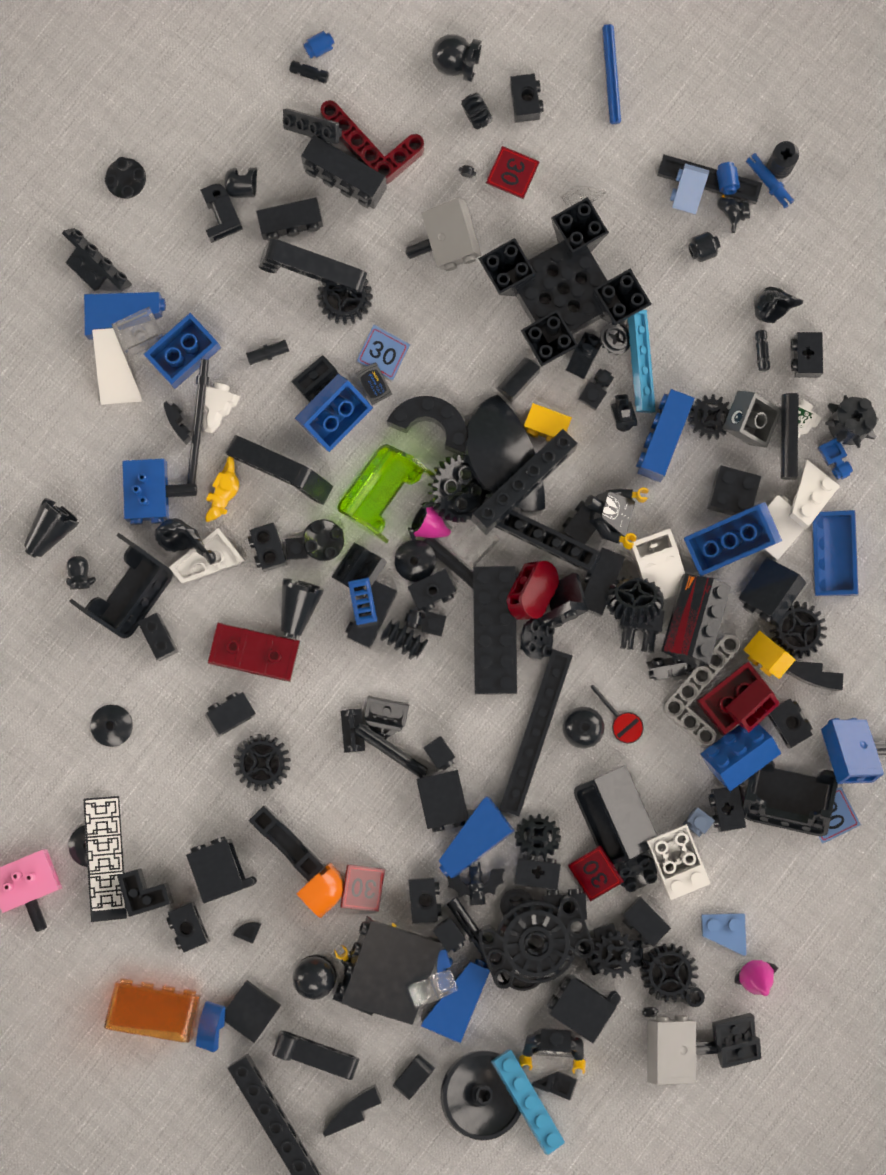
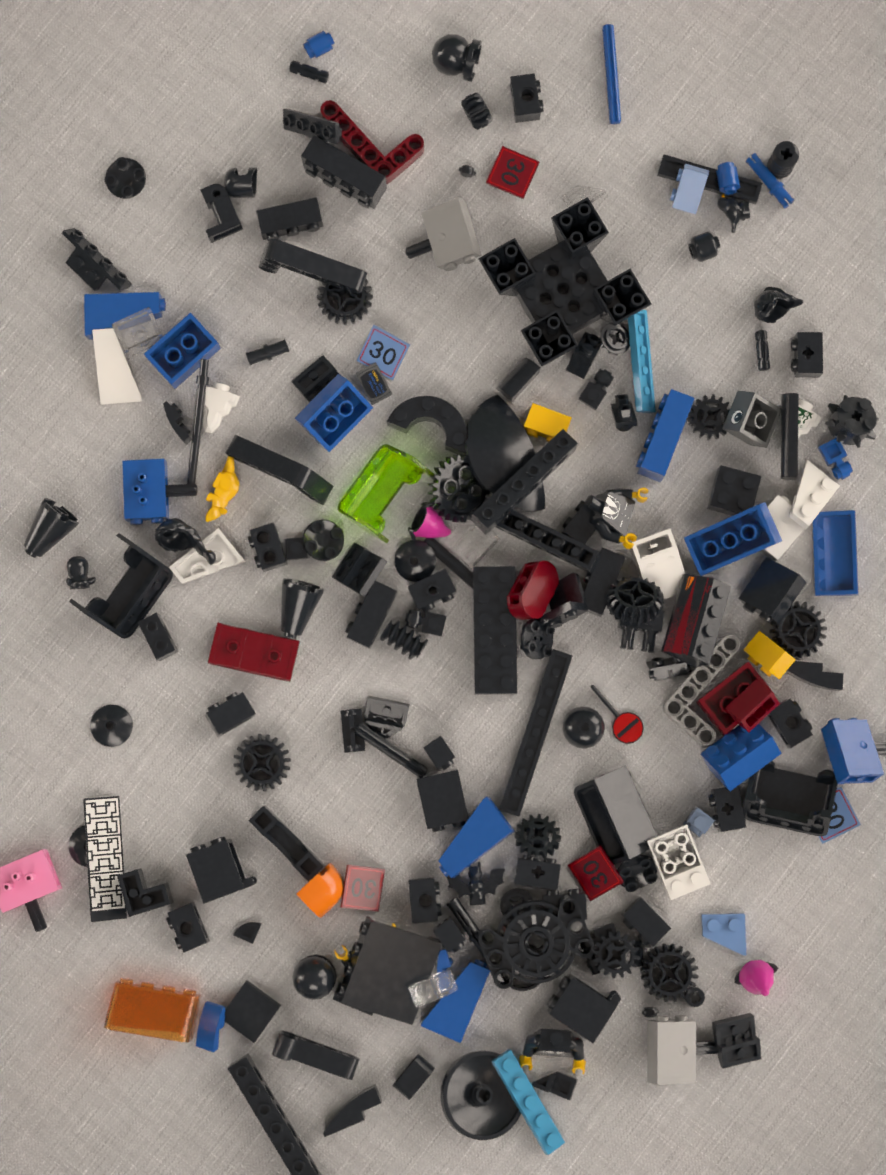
blue slope [348,577,377,625] -> none

